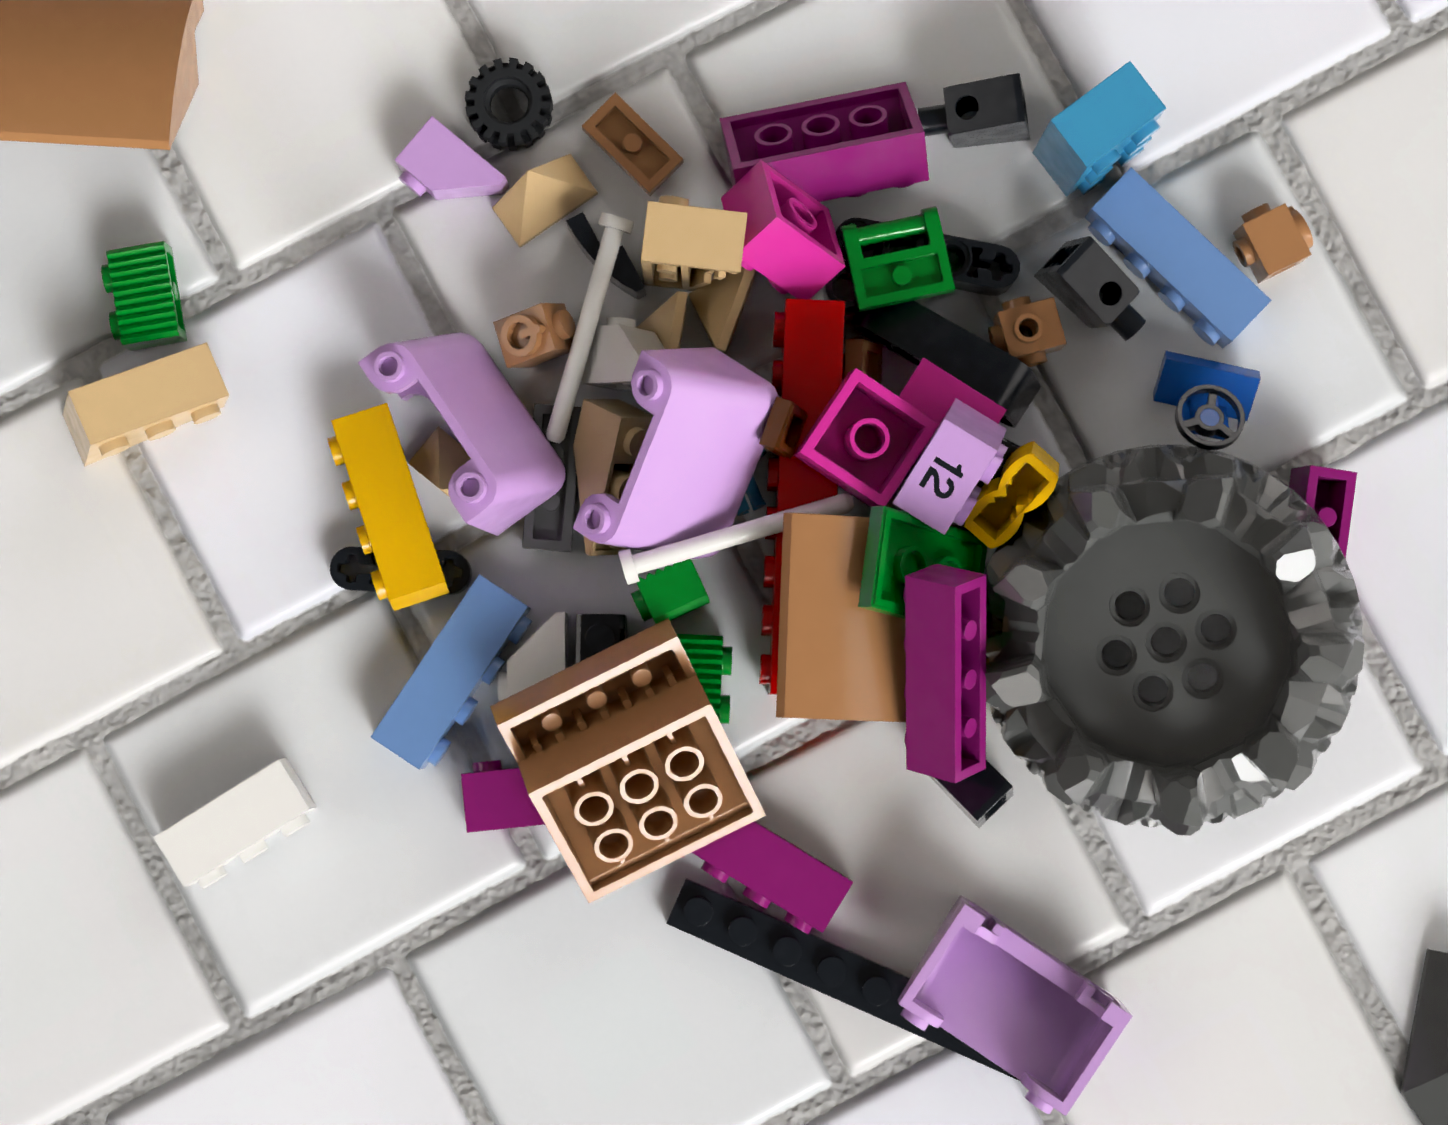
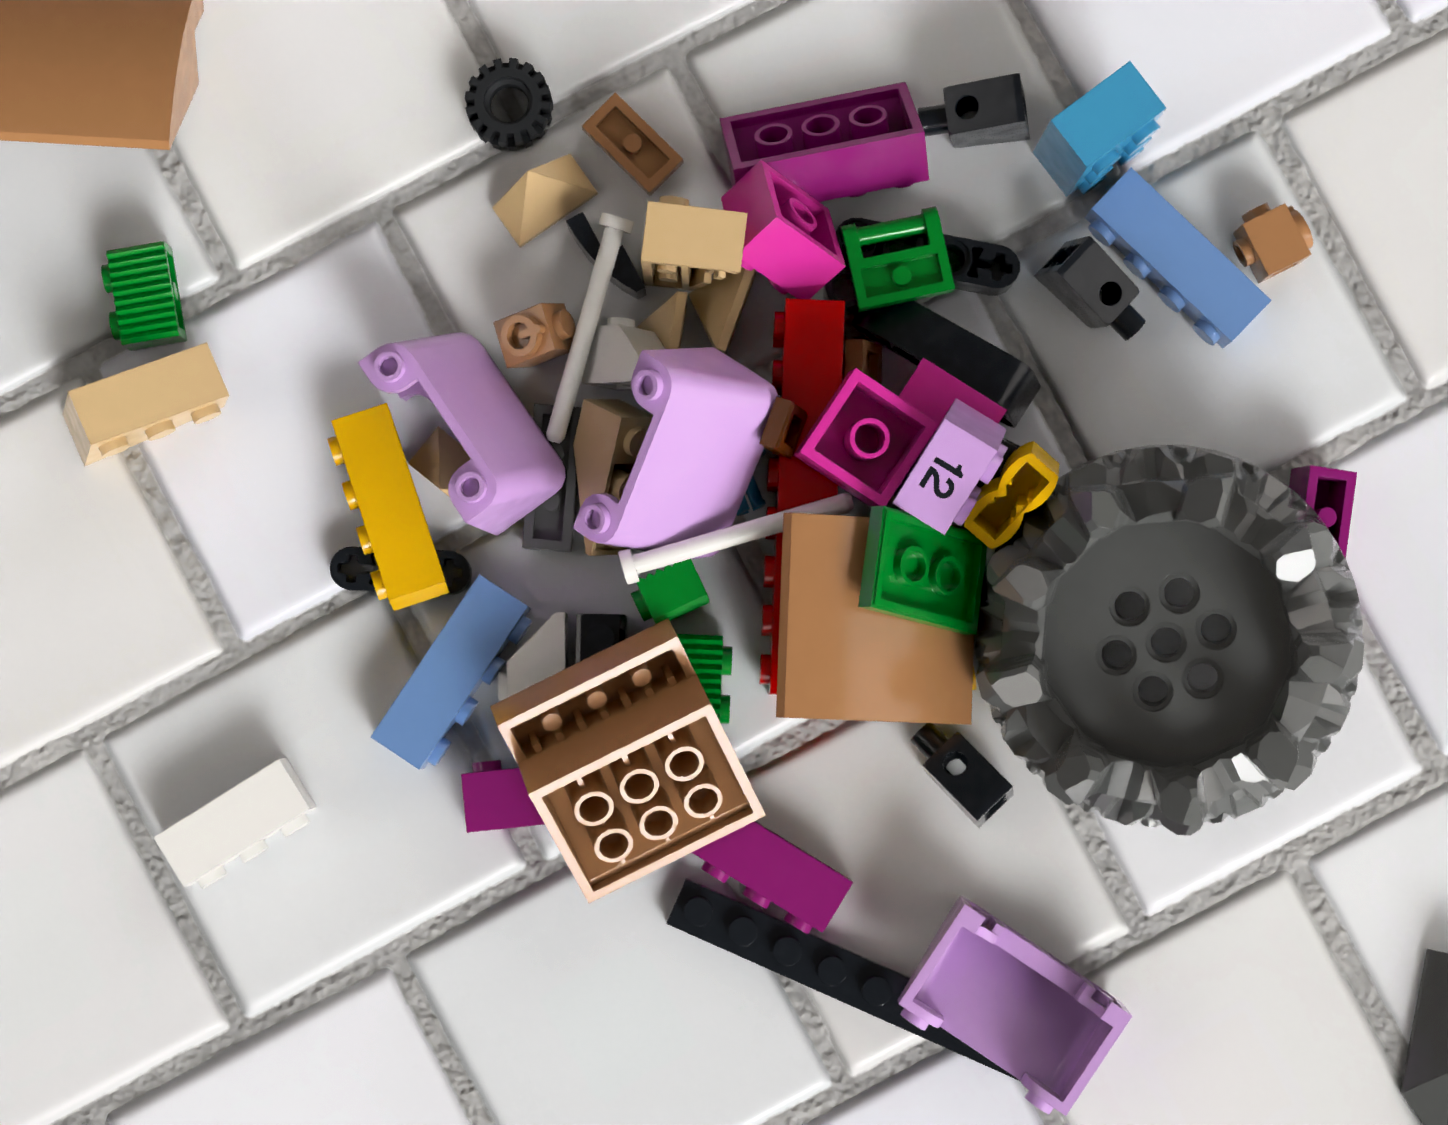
lavender slope [395,116,509,200] -> none
magenta brick [903,564,986,783] -> none
medium nougat brick [988,296,1067,367] -> none
blue piece [1153,350,1261,450] -> none

